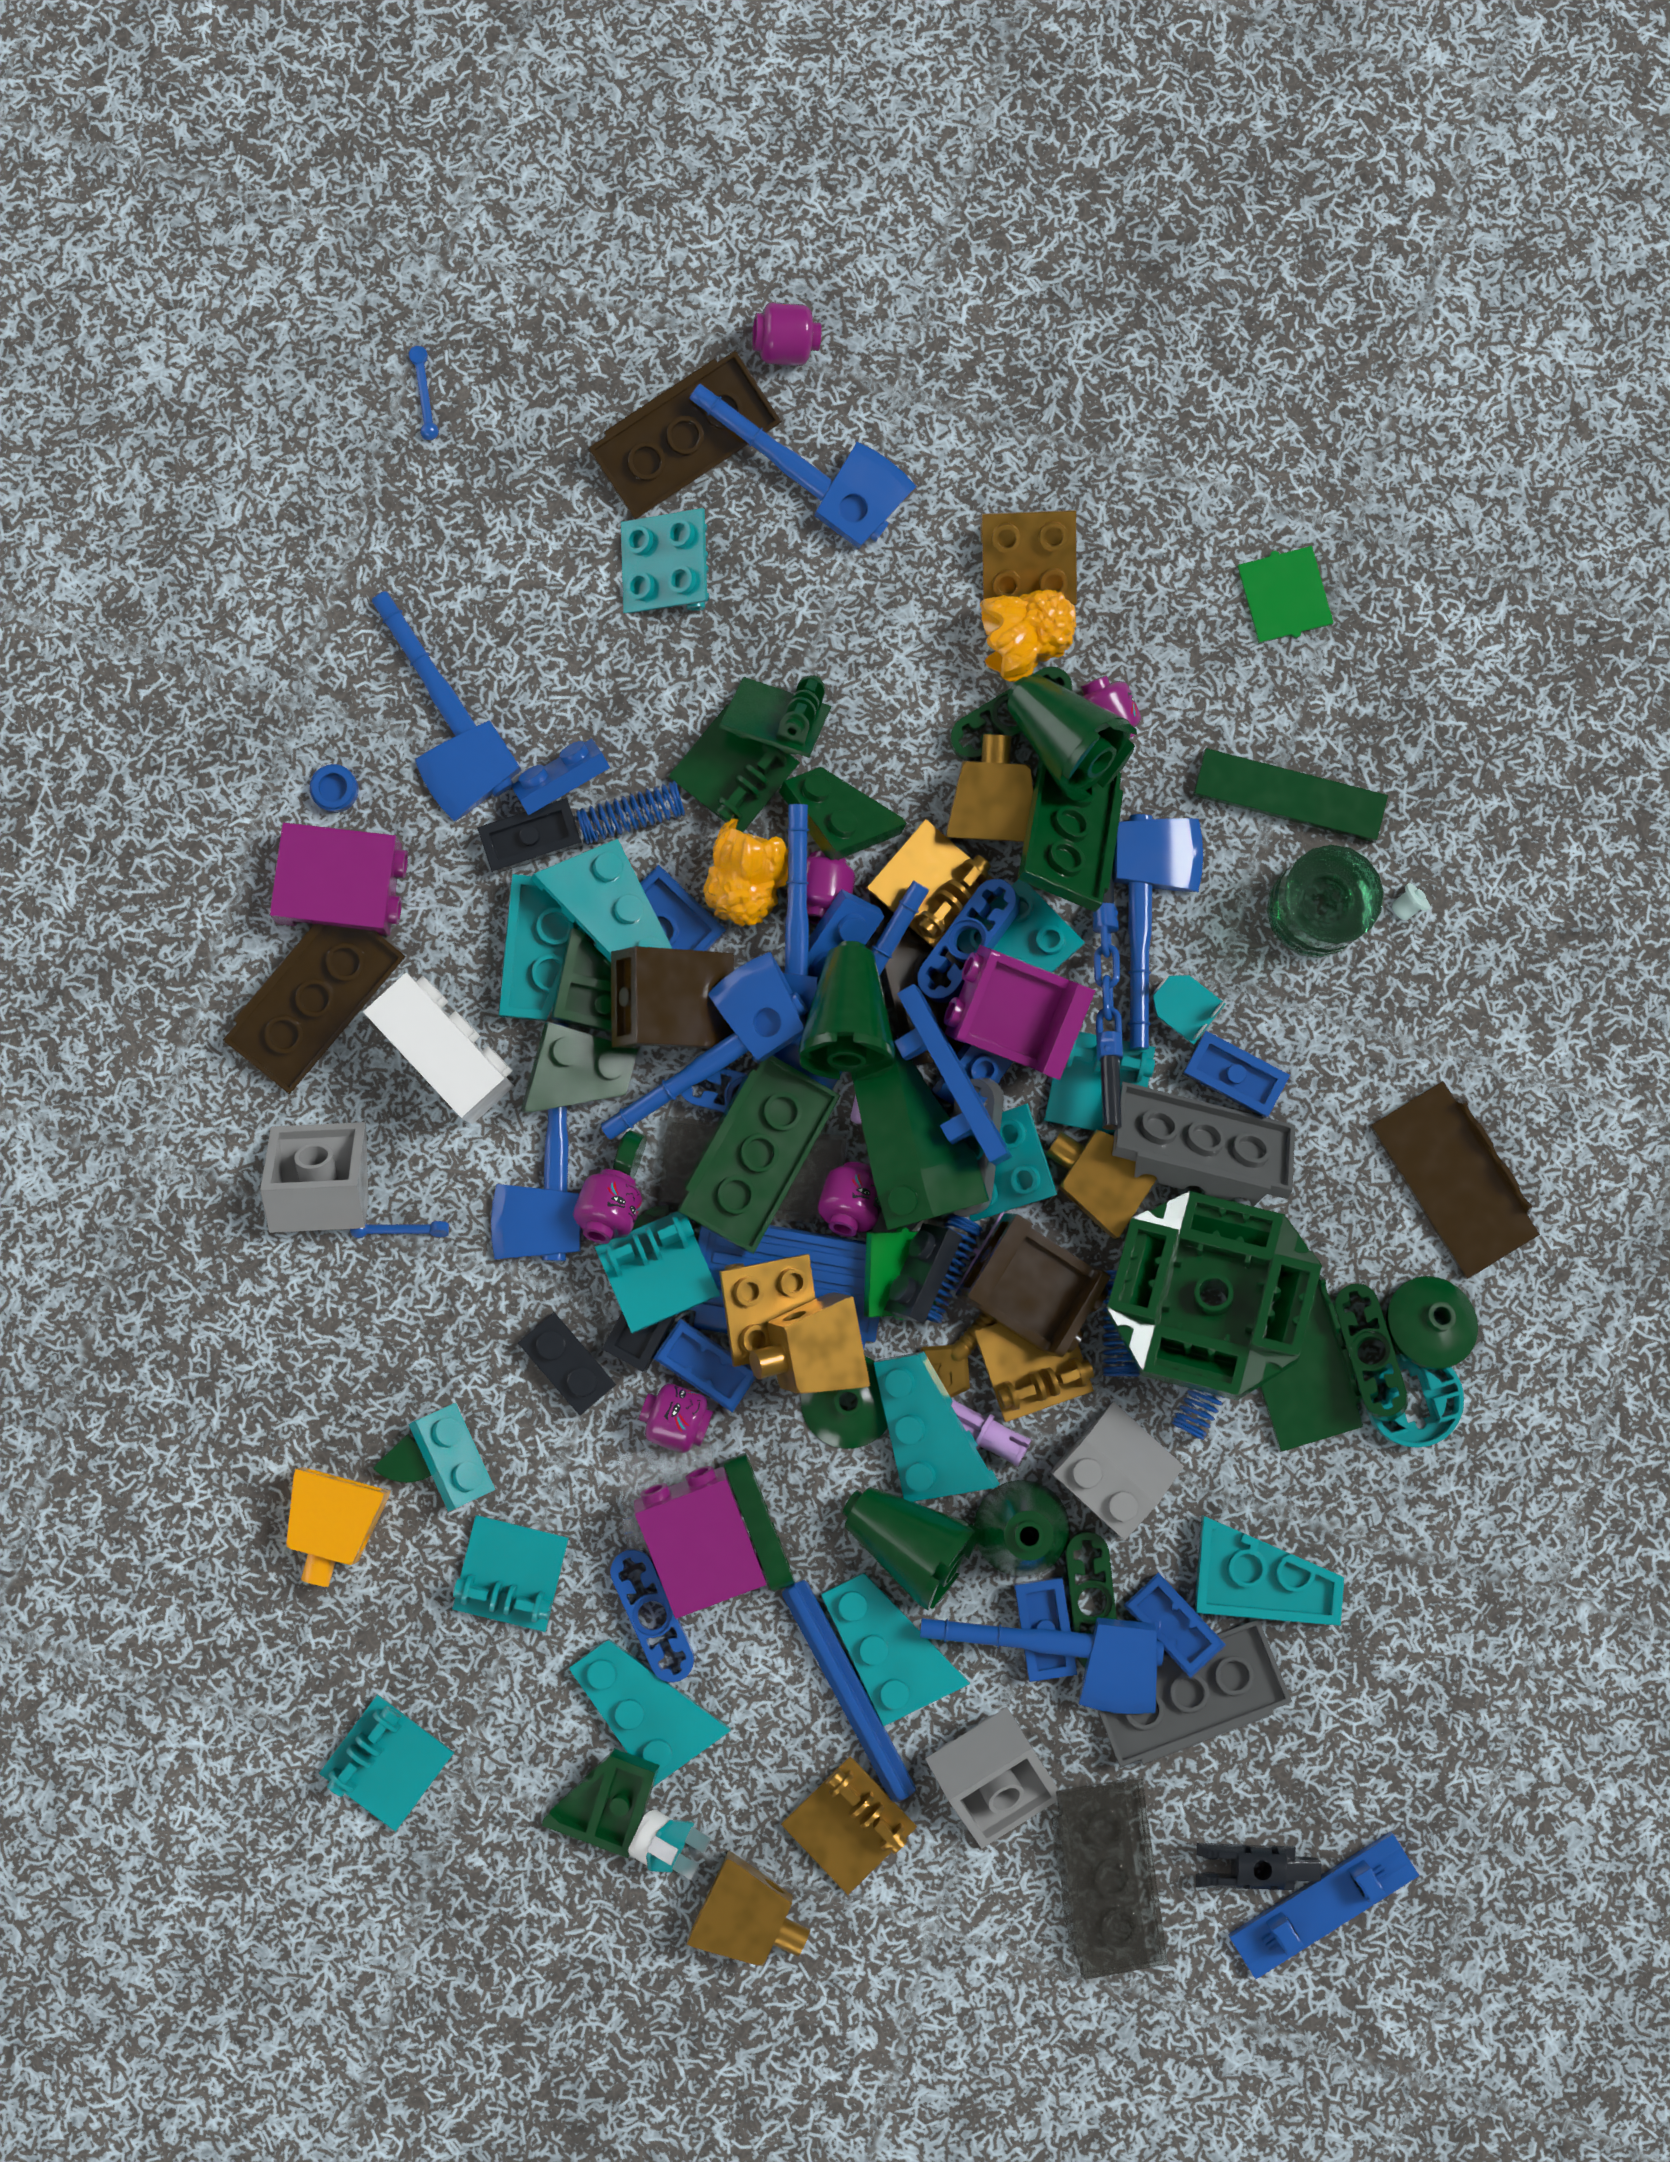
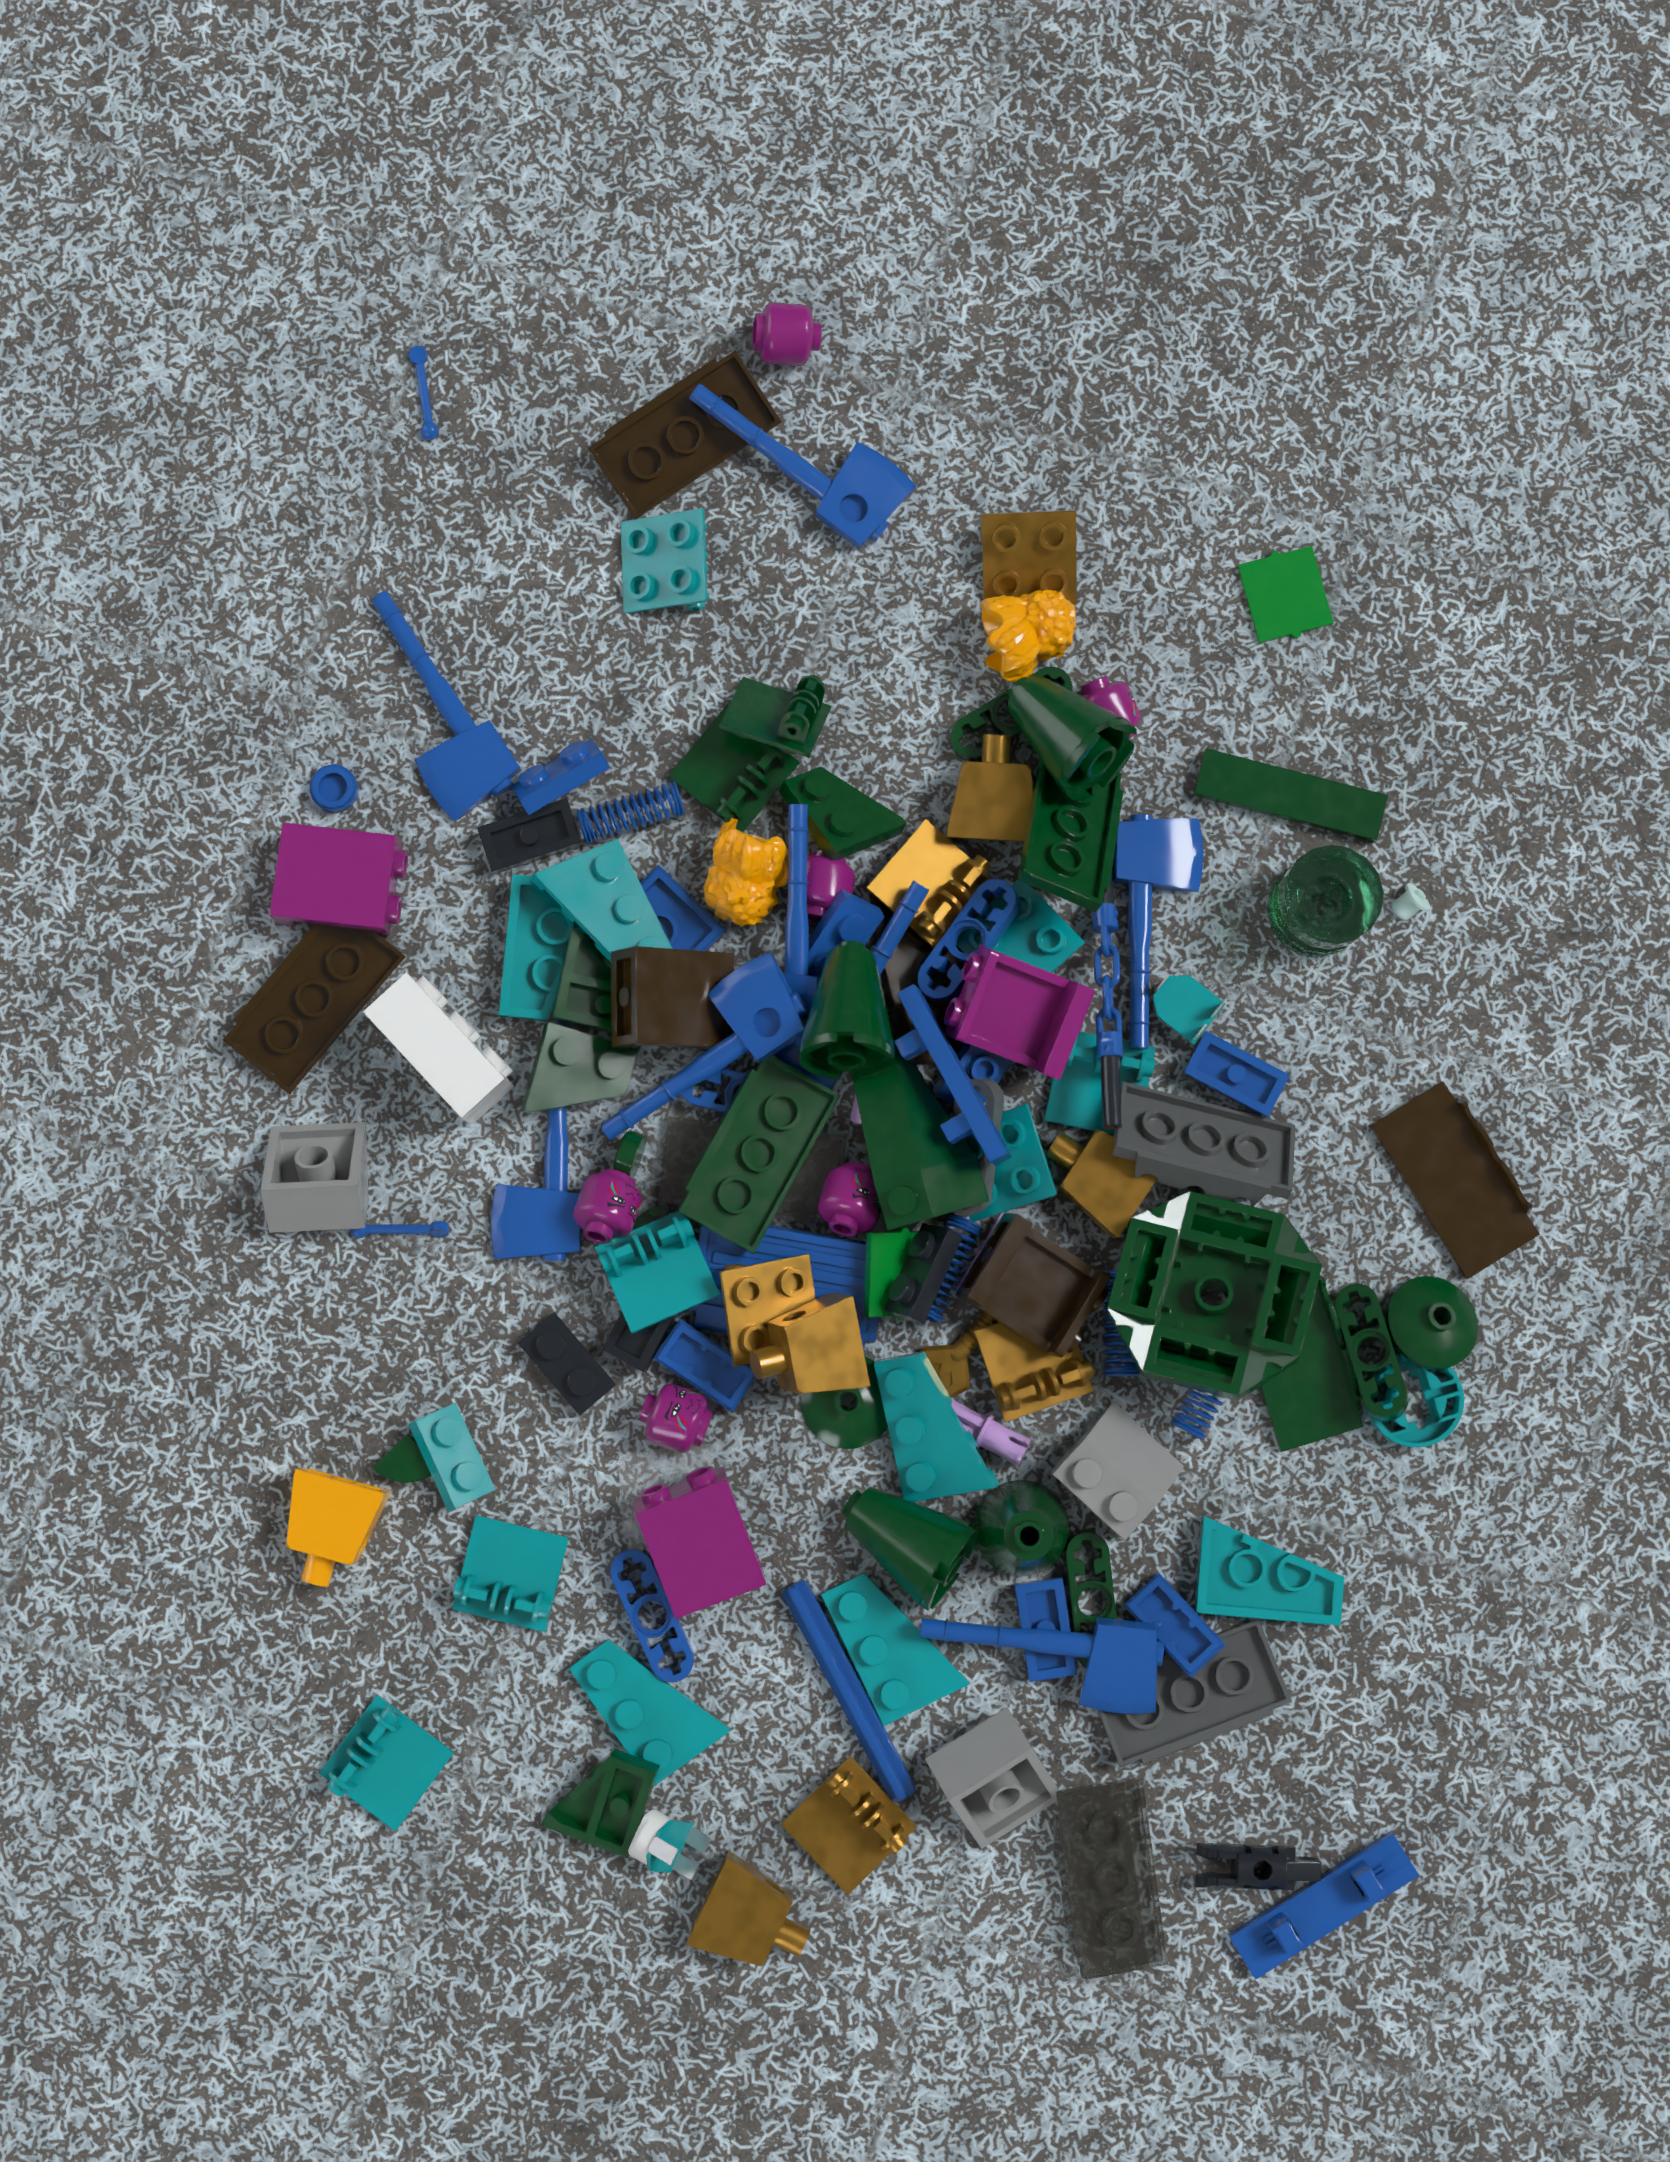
dark green beam [723,1452,796,1592] -> none

